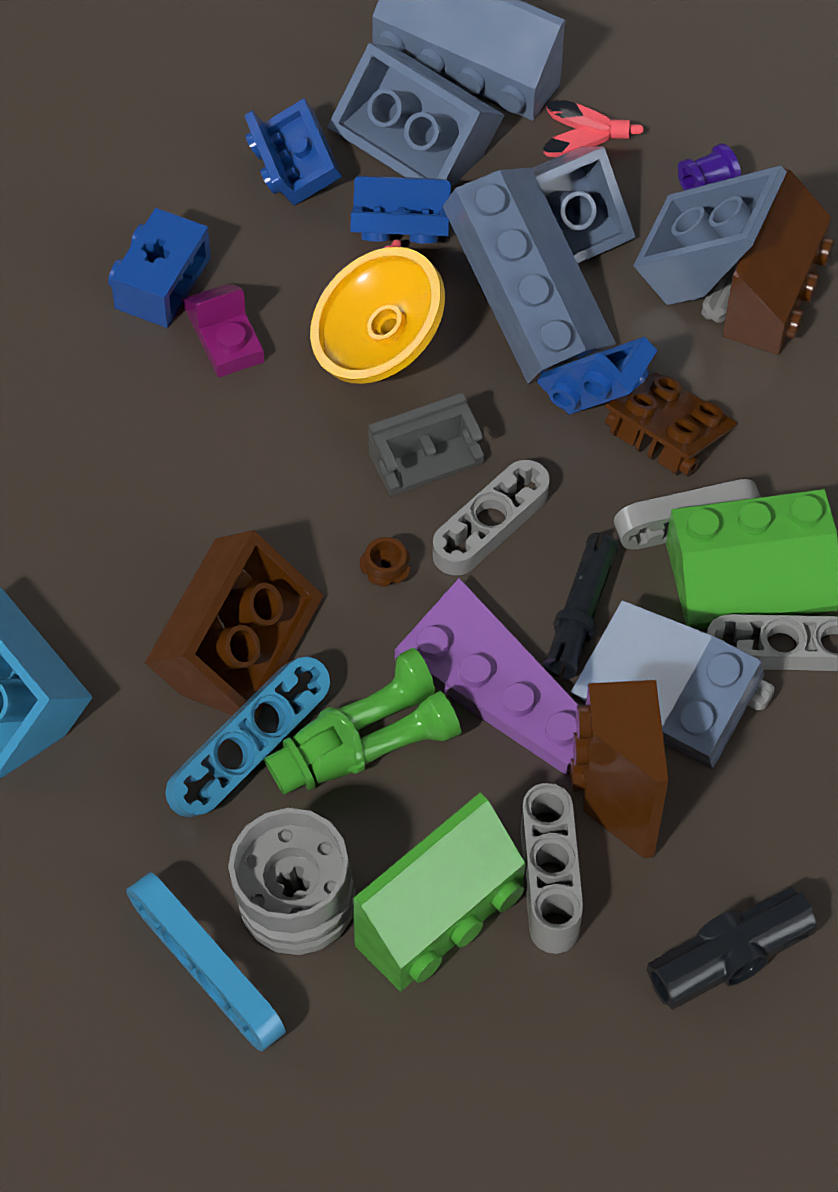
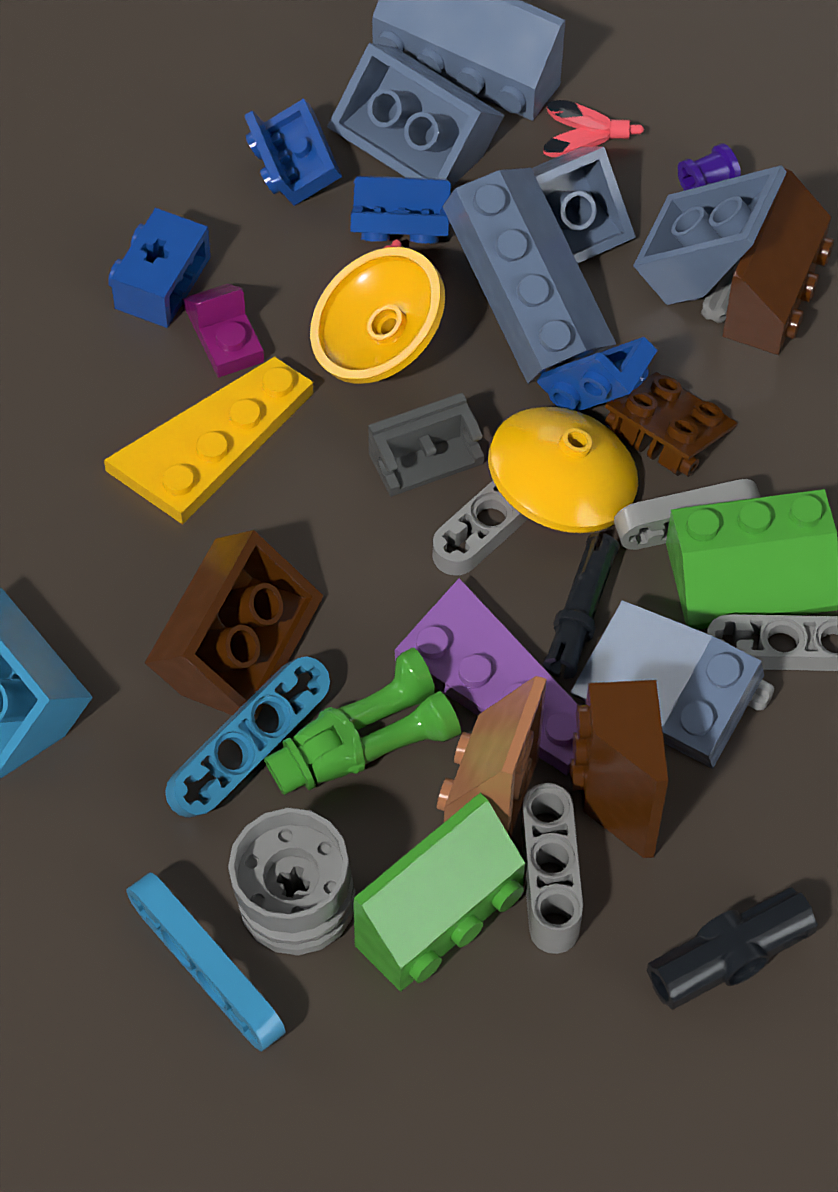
reddish brown plate [360,537,411,587] -> none
none -> yellow wing [104,357,314,525]
none -> nougat slope [437,676,547,838]
none -> yellow dish [488,407,638,533]

